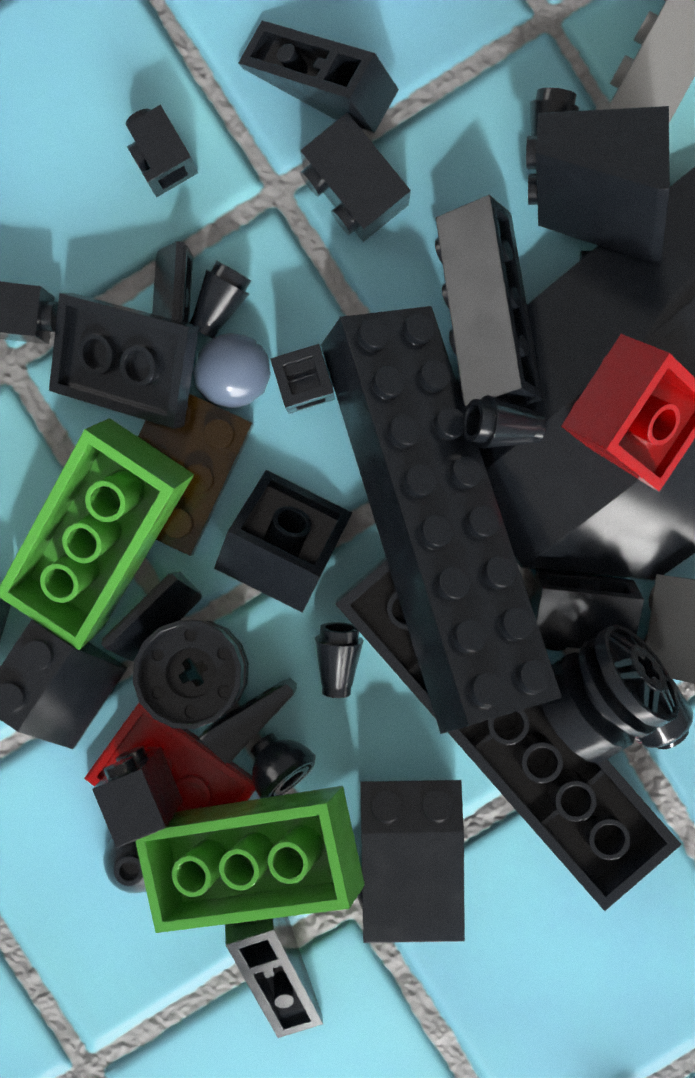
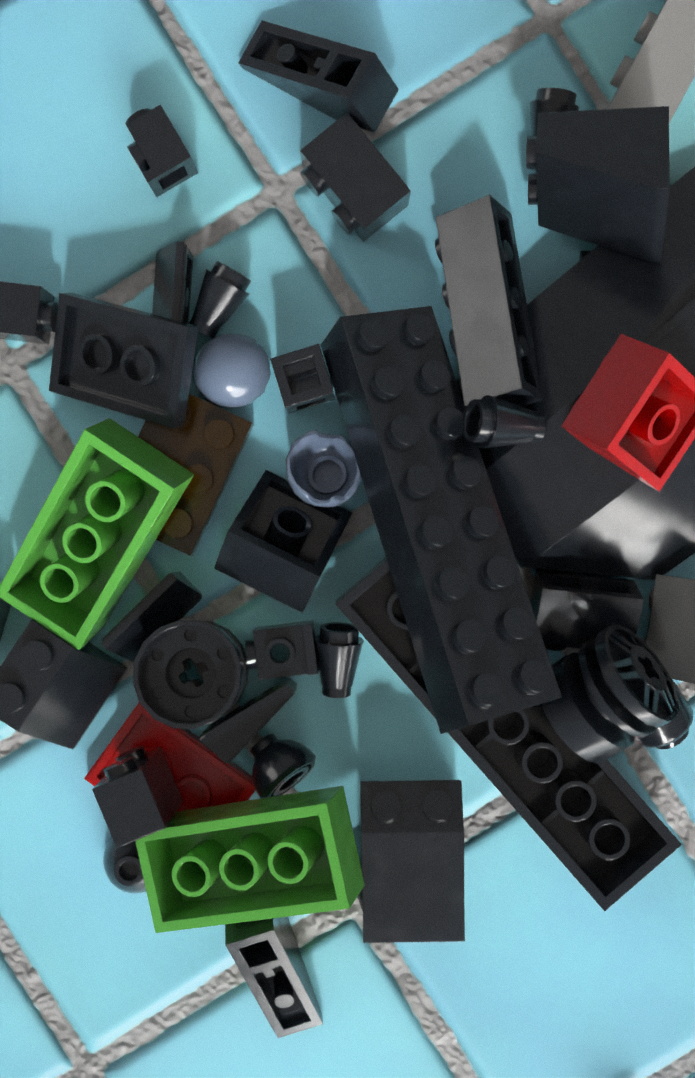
none -> black brick [245,620,319,680]
none -> sand blue hair [285,430,361,507]

